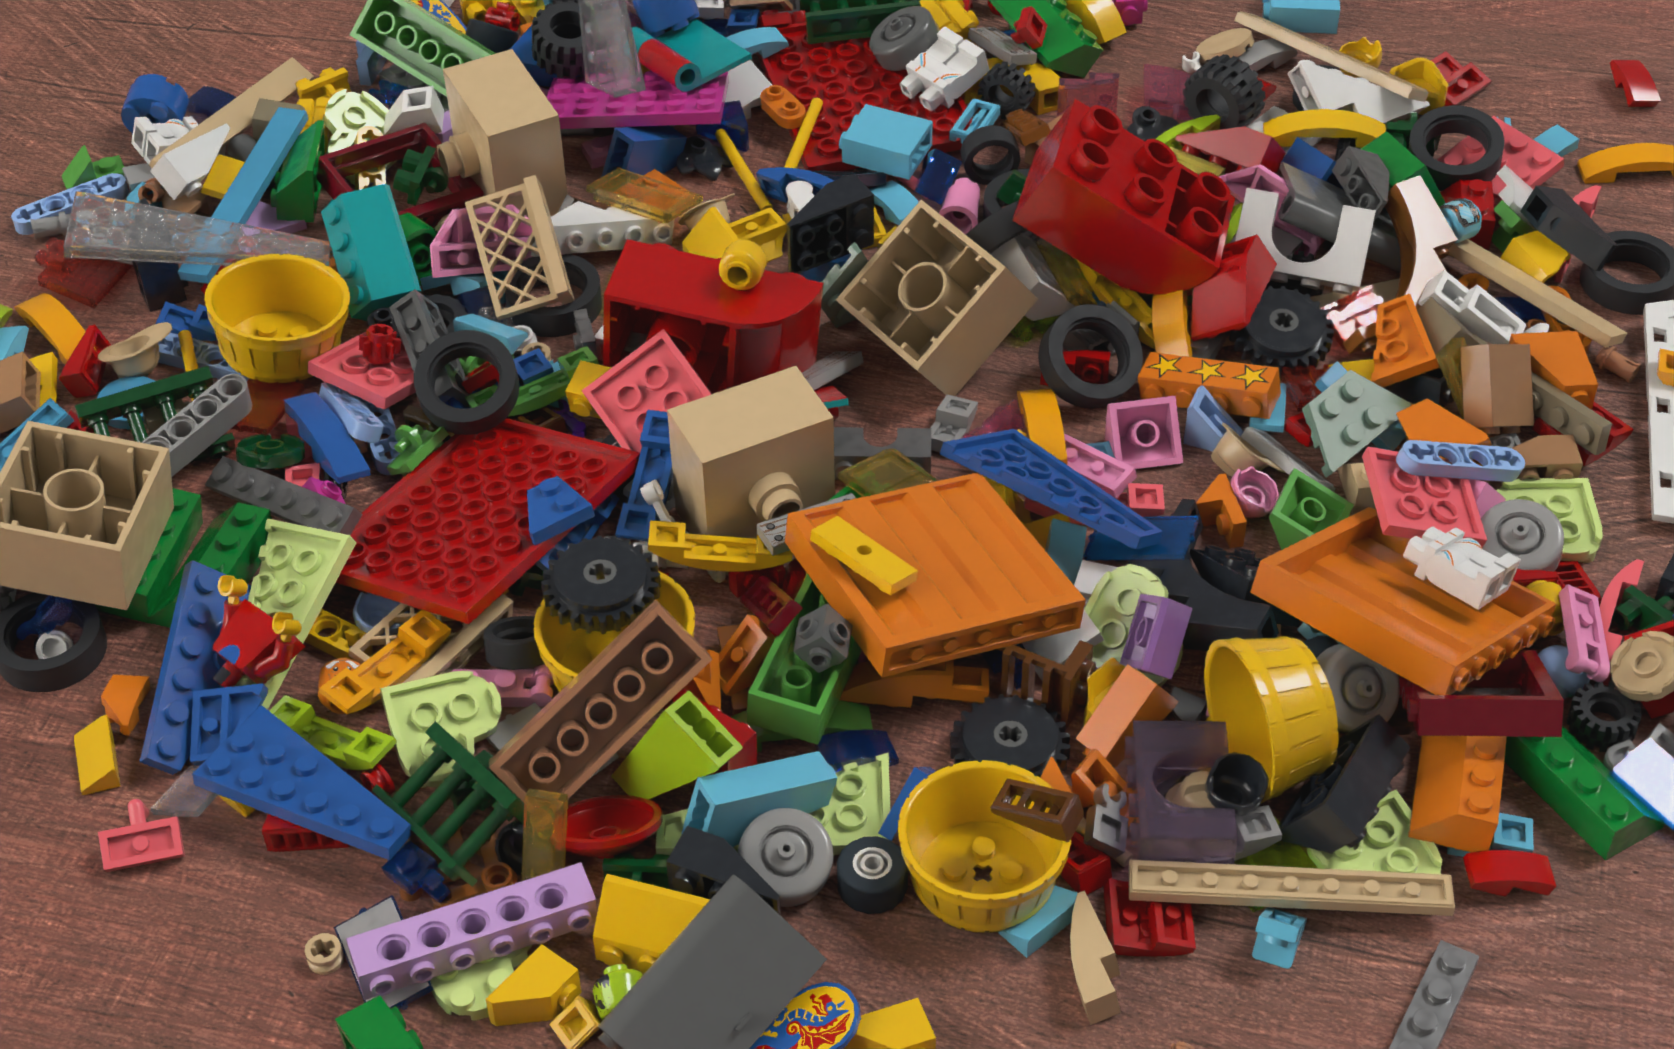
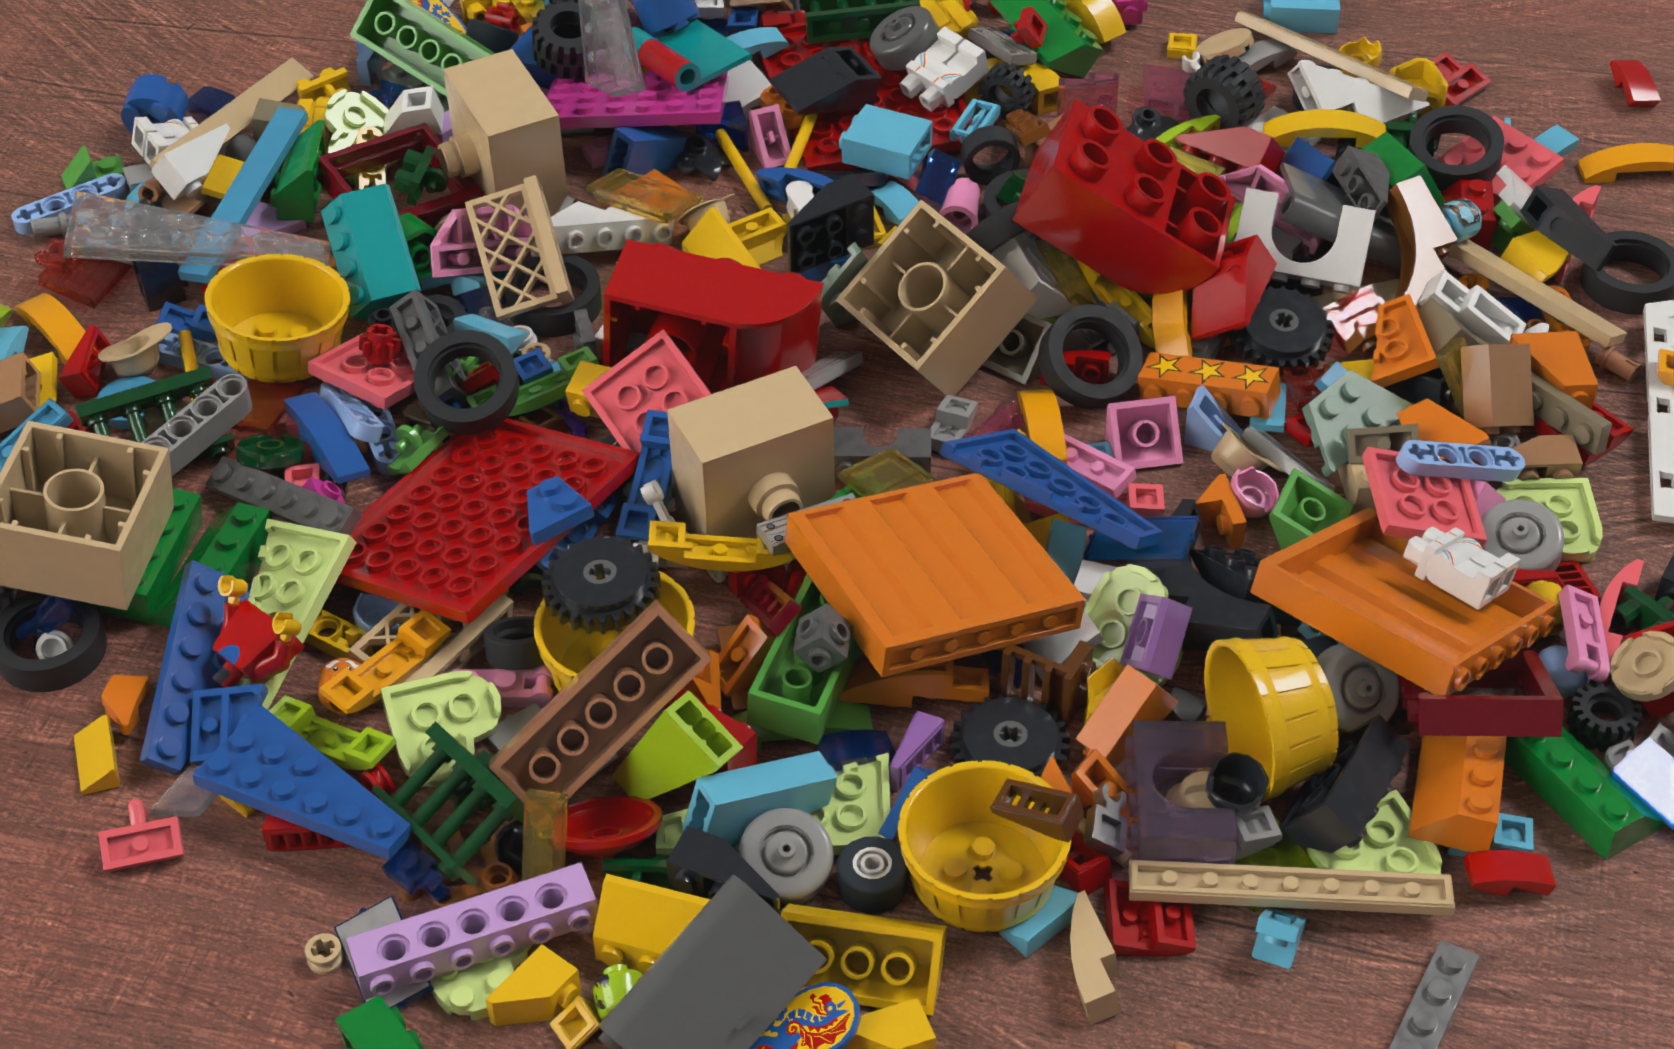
yellow head [719,240,767,290] -> none
yellow tile [810,516,918,596] -> none
none -> bright pink slope [749,104,791,168]
none -> black slope [769,46,882,115]
none -> yellow slope [781,904,947,1016]
none -> medium lavender slope [889,711,945,792]
none -> dark tan slope [982,313,1052,385]
none -> yellow tile [1167,33,1197,60]
none -> dark tan slope [1346,424,1419,464]

